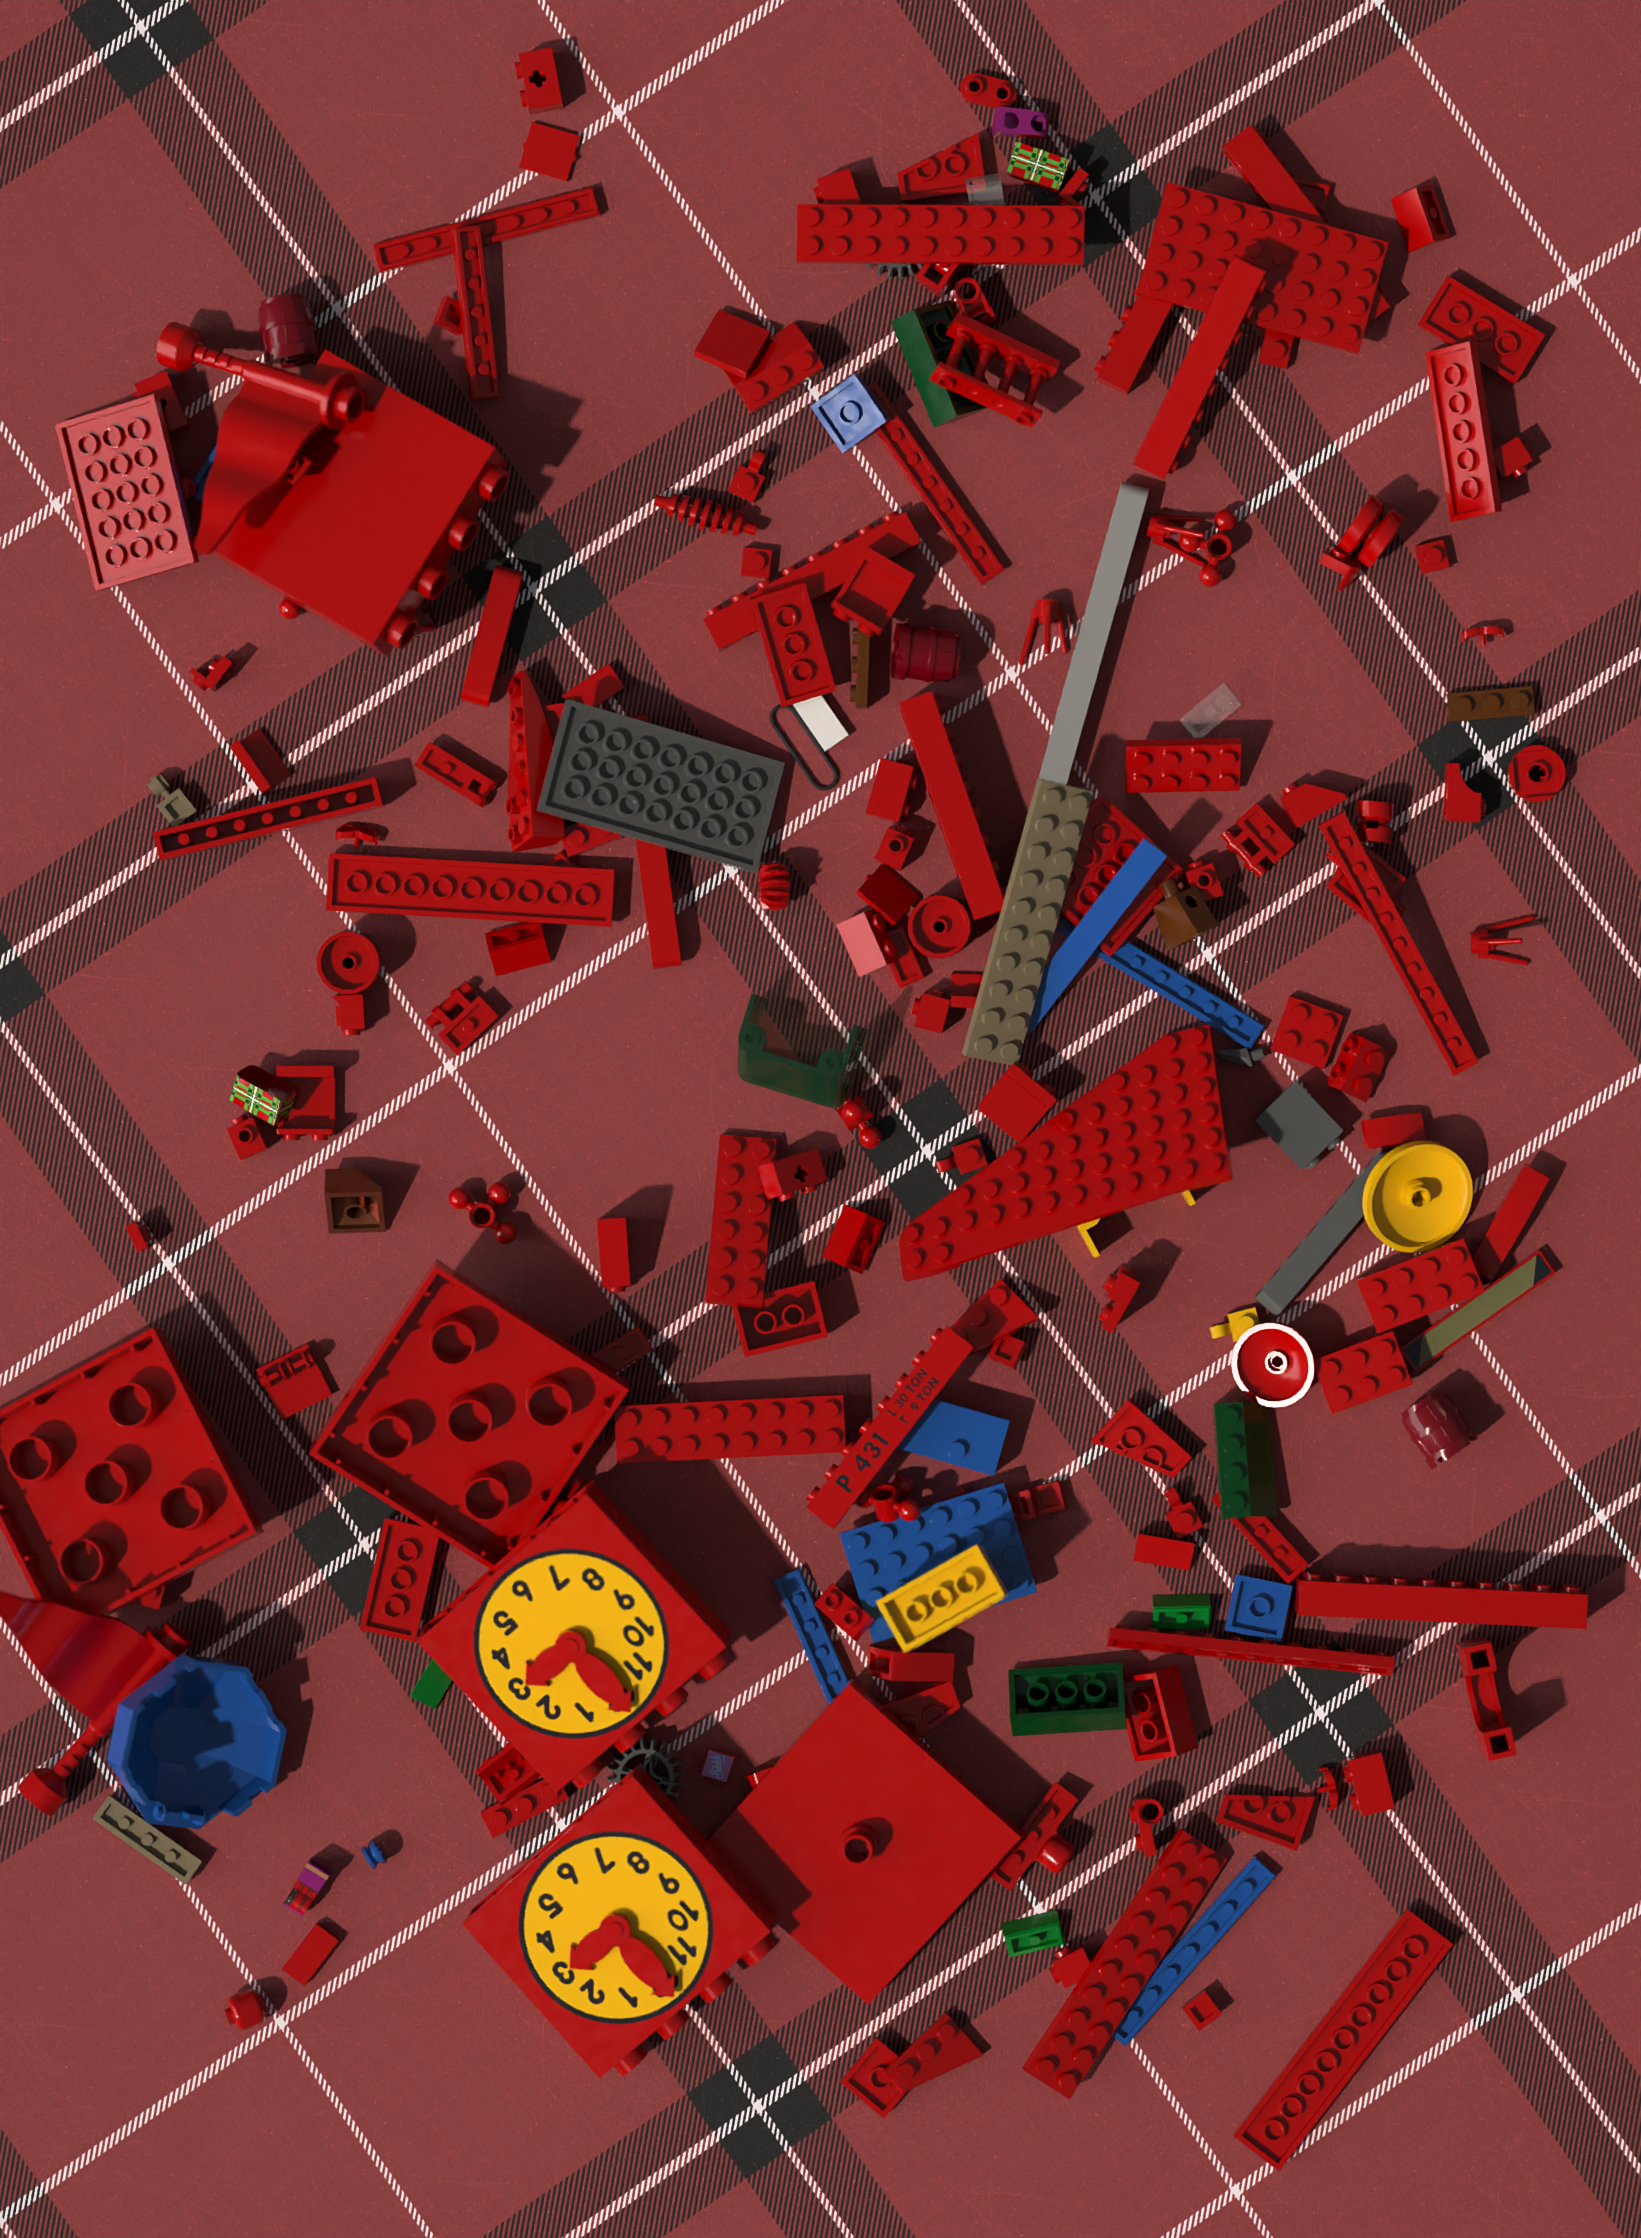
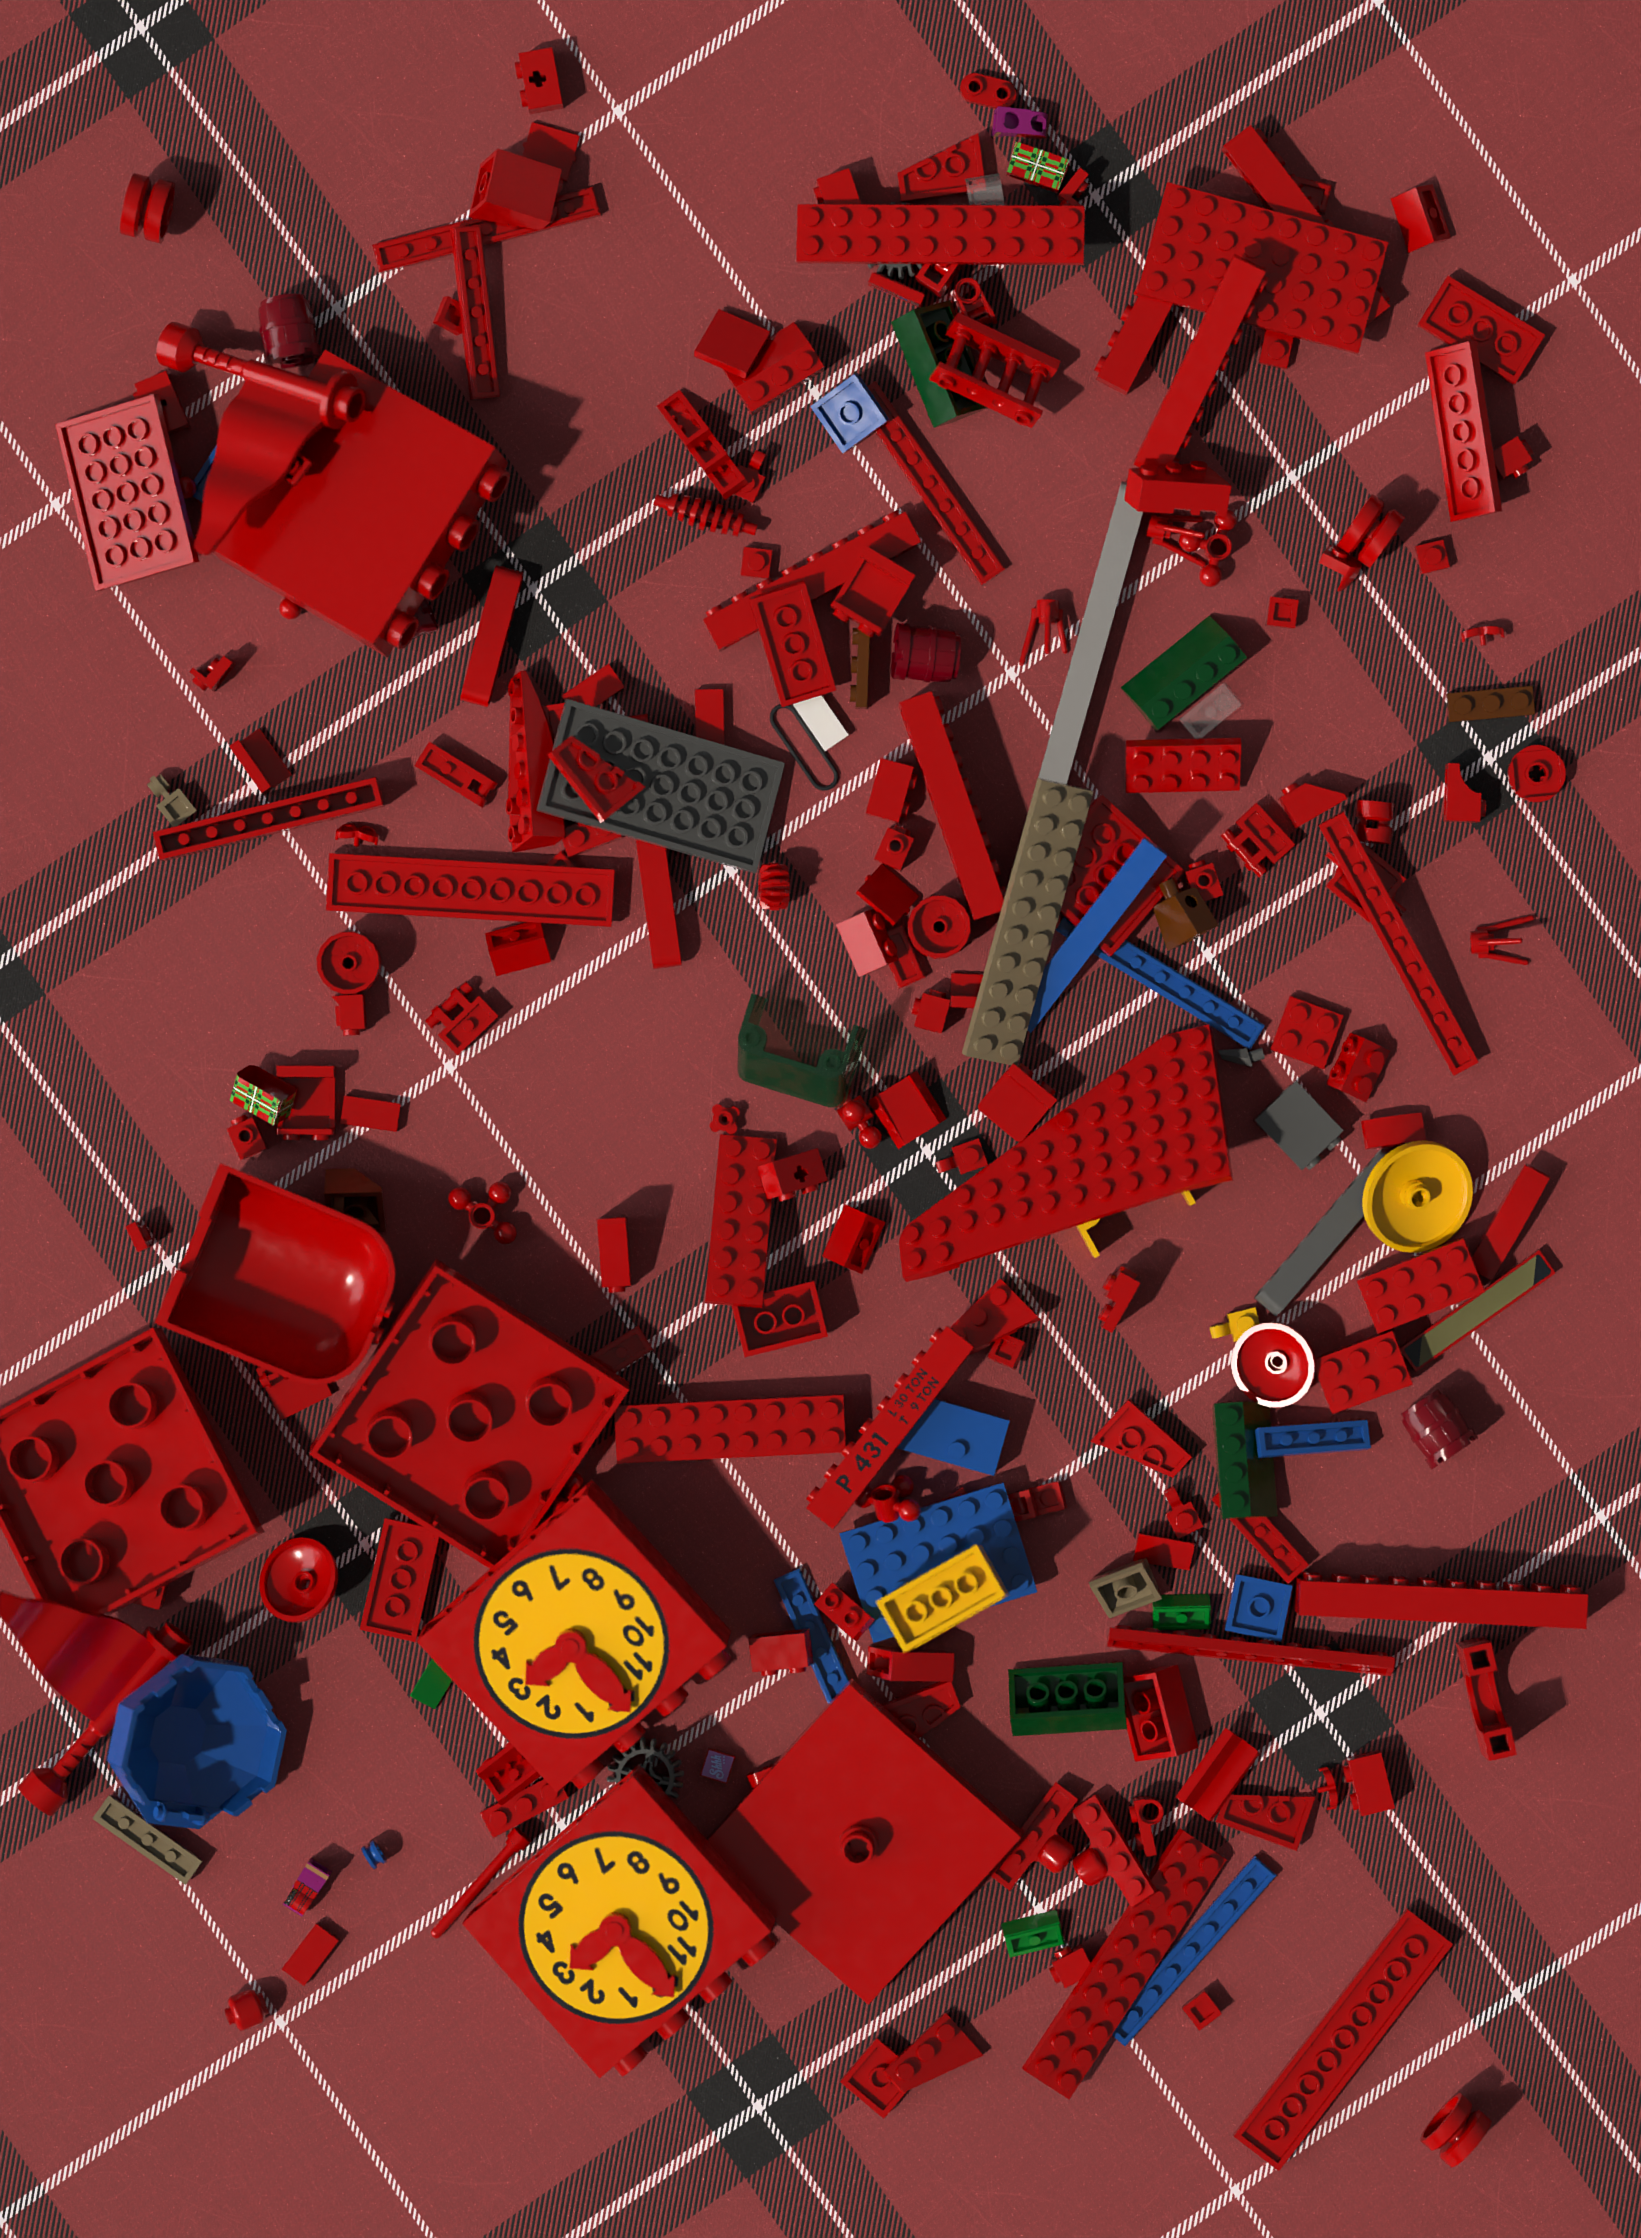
none -> red wheel [120,173,175,244]
none -> red cylinder [154,1163,396,1385]
none -> red dish [259,1537,338,1623]
none -> red tile [340,1095,401,1132]
none -> red piece [431,1827,531,1938]
none -> red slope [469,148,563,230]
none -> red wing [547,735,645,823]
none -> red slope [657,389,748,500]
none -> red tile [695,689,724,745]
none -> red plate [709,1104,740,1134]
none -> red brick [748,1628,813,1676]
none -> red tile [868,272,925,308]
none -> red slope [869,1071,946,1149]
none -> red plate [1072,1795,1158,1908]
none -> dark tan slope [1089,1557,1162,1618]
none -> dark green slope [1120,616,1247,732]
none -> red wedge [1124,461,1232,517]
none -> red panel [1176,1727,1260,1821]
none -> blue plate [1255,1420,1371,1458]
none -> red plate [1266,596,1299,629]
none -> red wheel [1420,2093,1492,2168]

